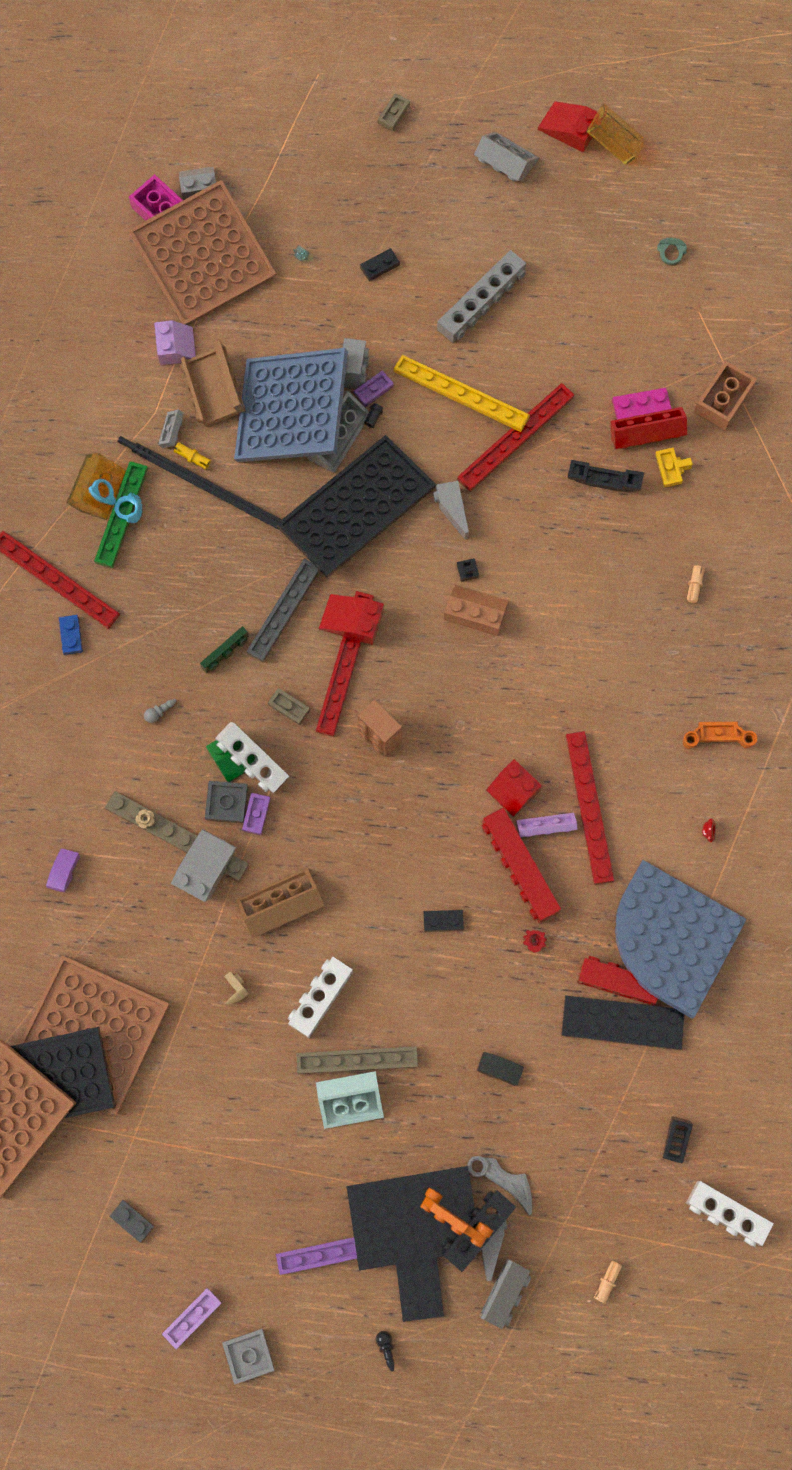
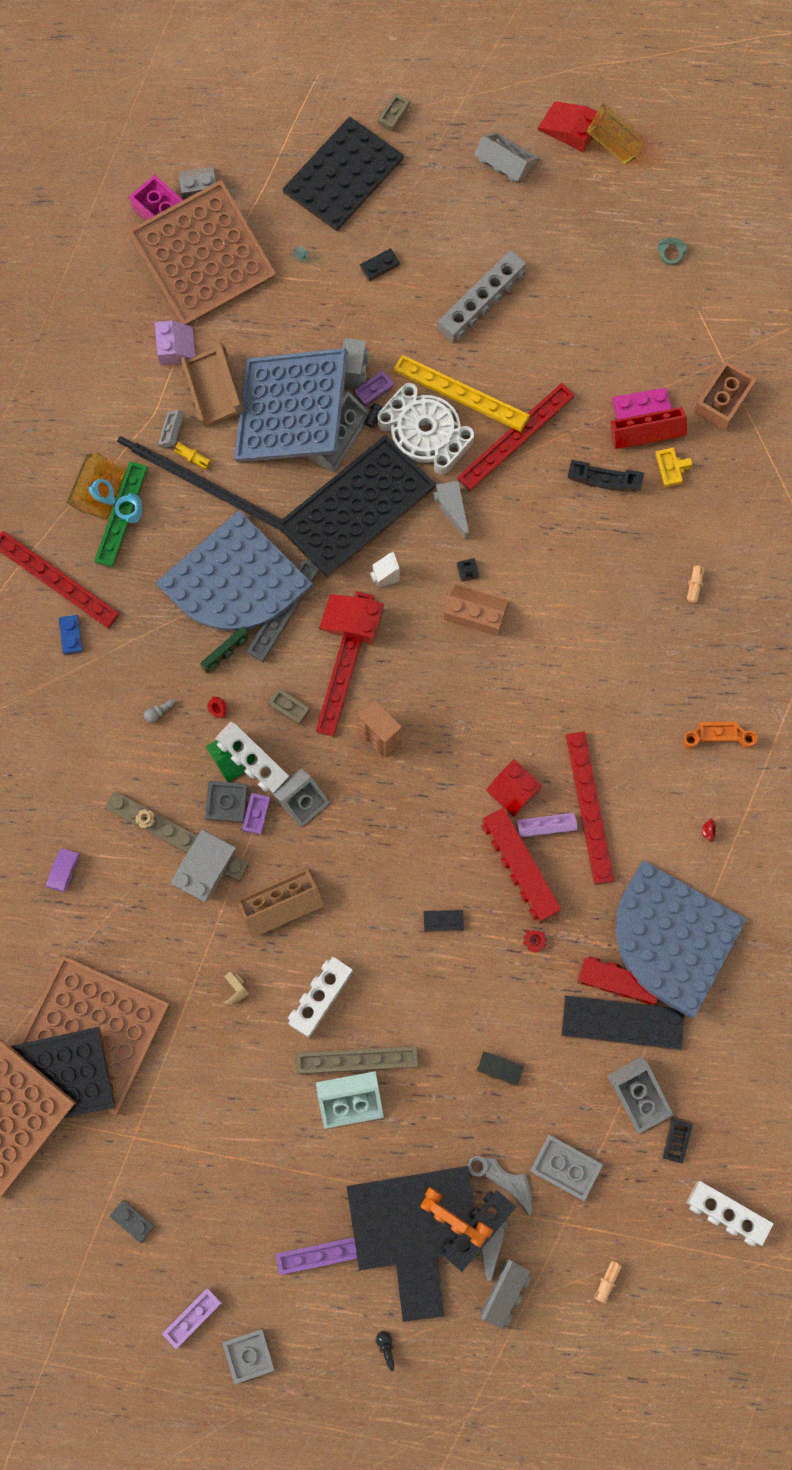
none -> sand blue plate [155,510,313,631]
none -> red animal [207,696,228,718]
none -> light grey slope [272,769,330,827]
none -> black plate [282,116,404,231]
none -> white slope [370,552,400,588]
none -> white piece [377,383,474,475]
none -> light grey plate [530,1135,603,1201]
none -> light grey slope [607,1056,673,1134]

